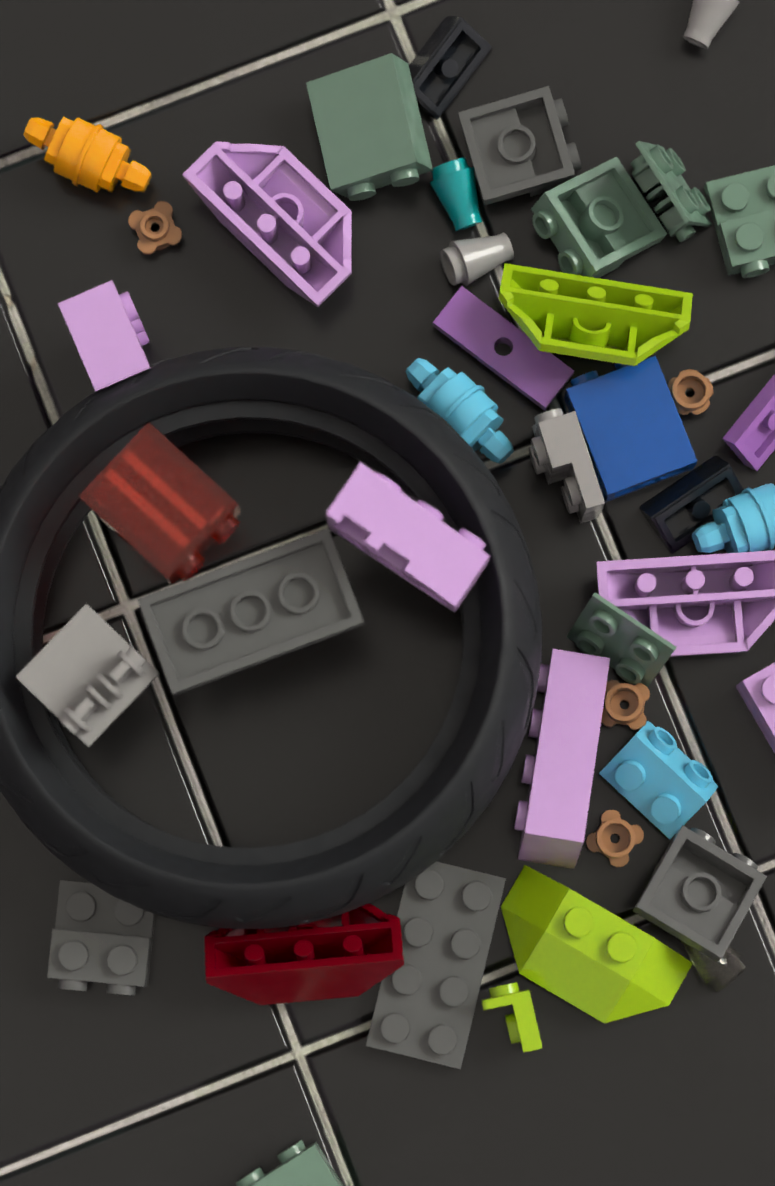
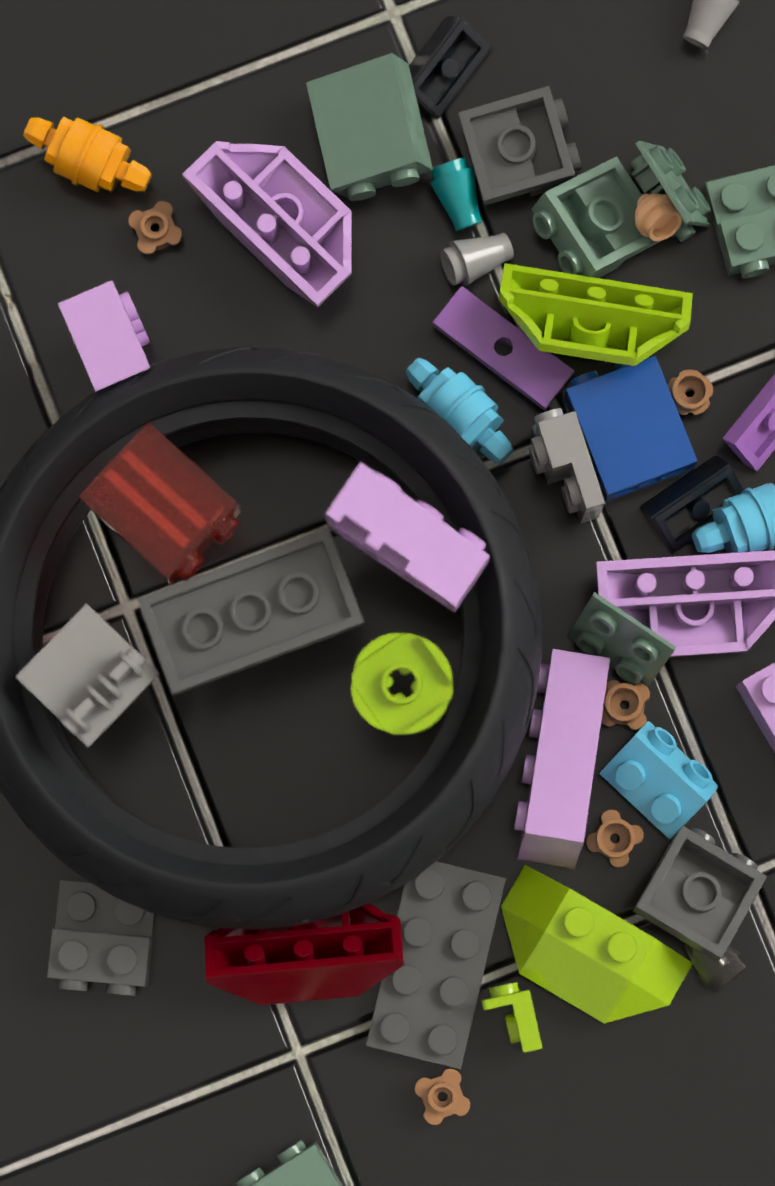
none -> lime plate [351,633,454,735]
none -> medium nougat plate [415,1068,470,1125]
none -> light nougat plate [634,193,682,241]

